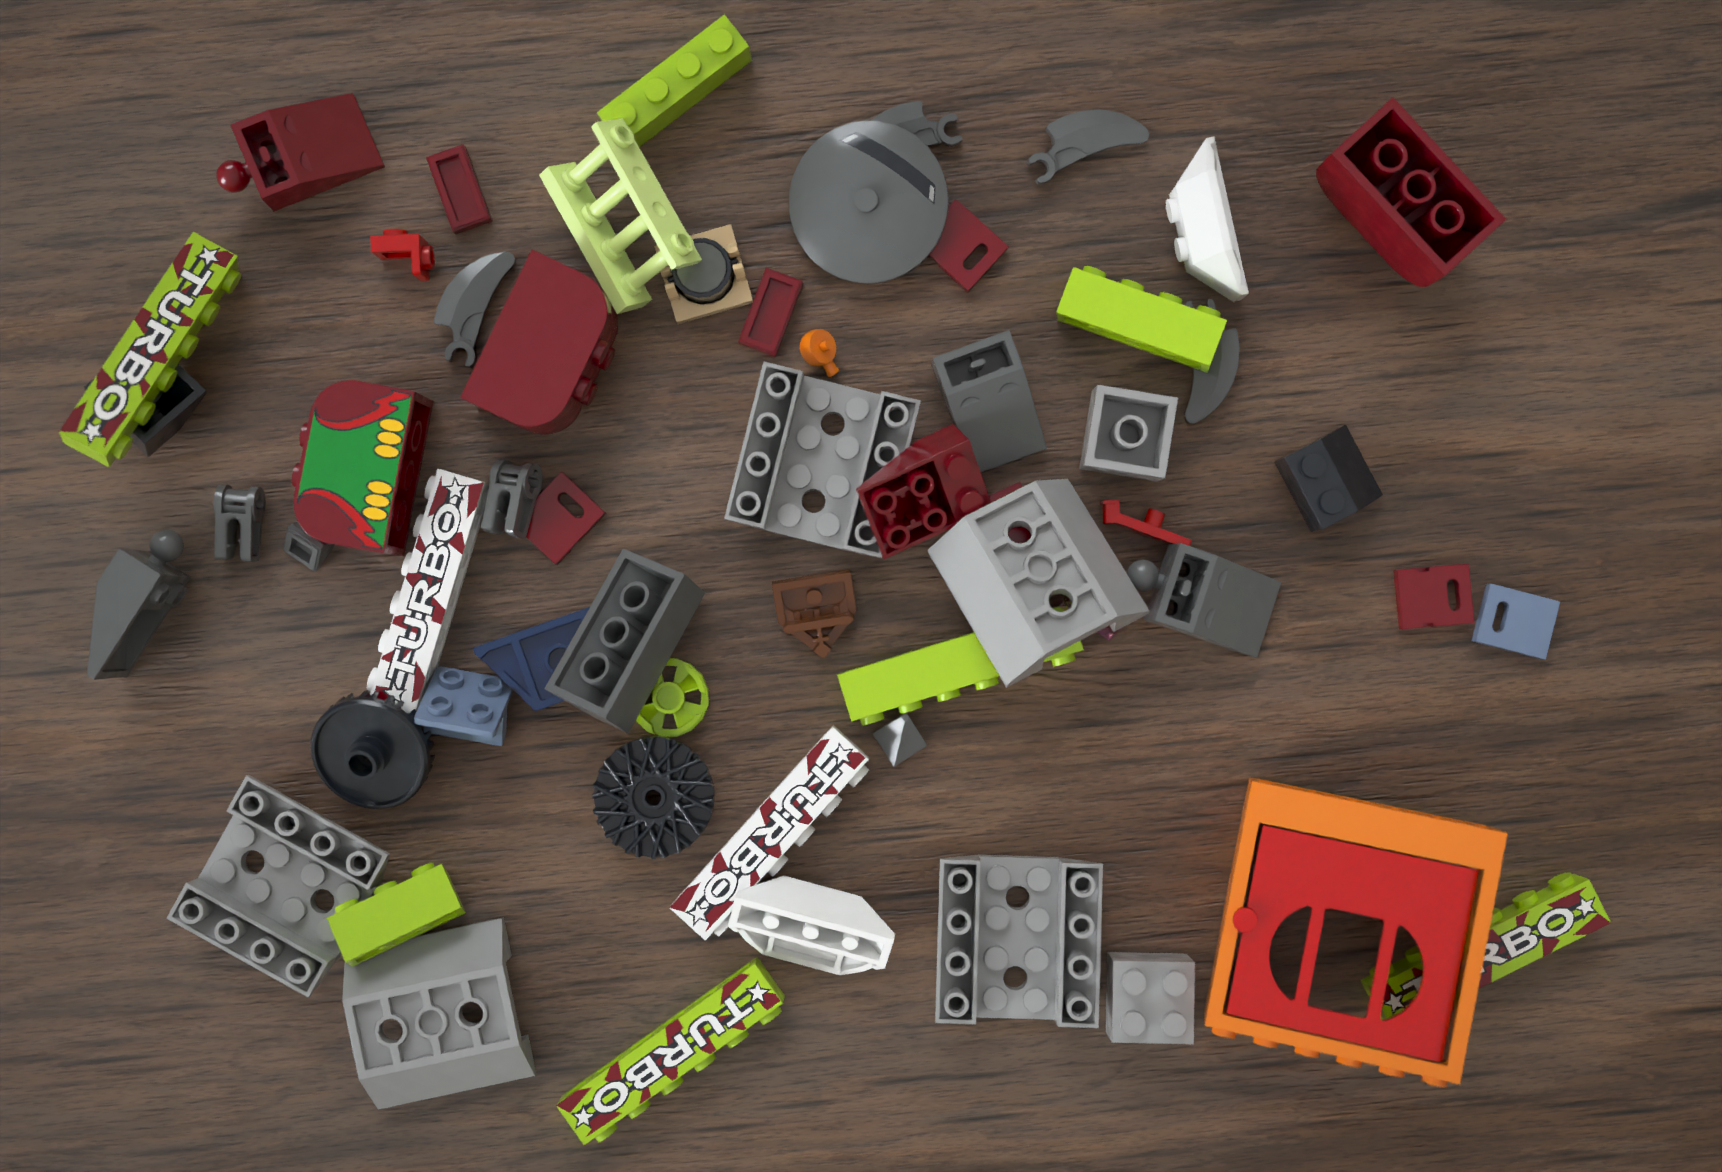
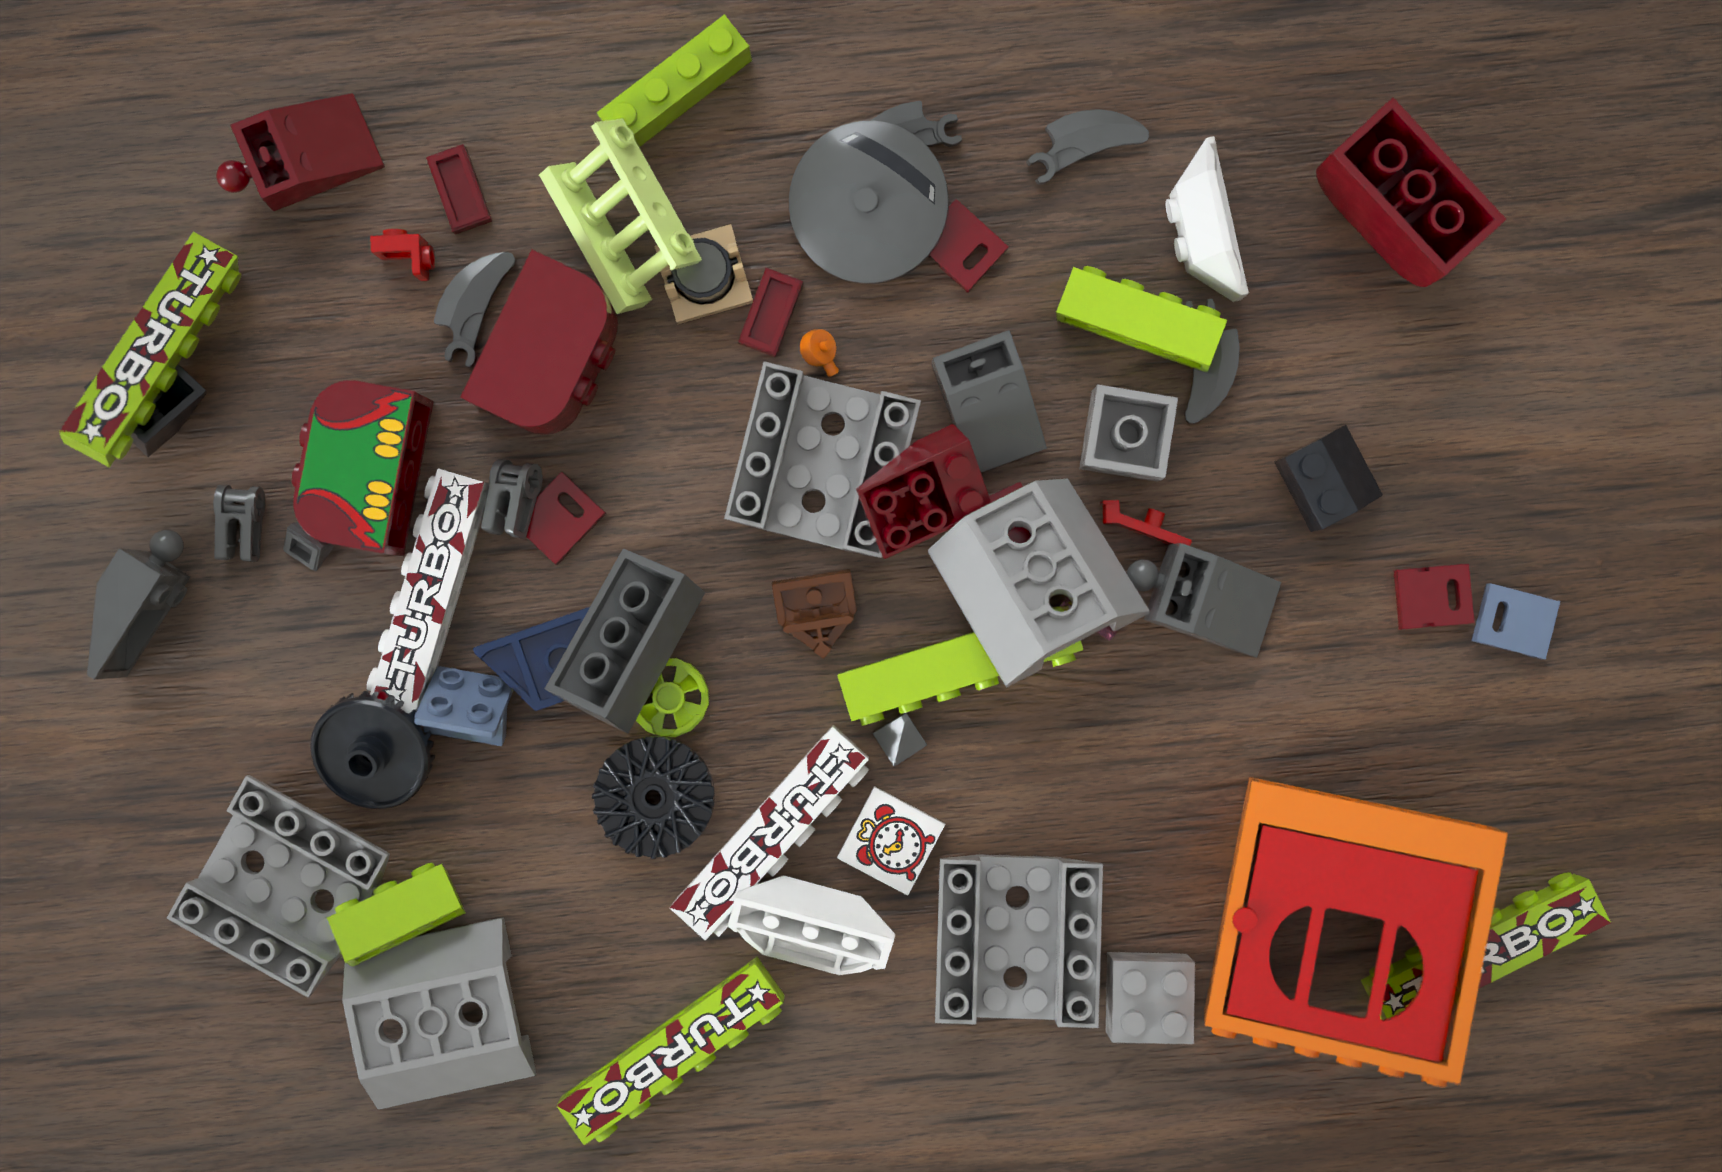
none -> white tile [837,786,945,895]

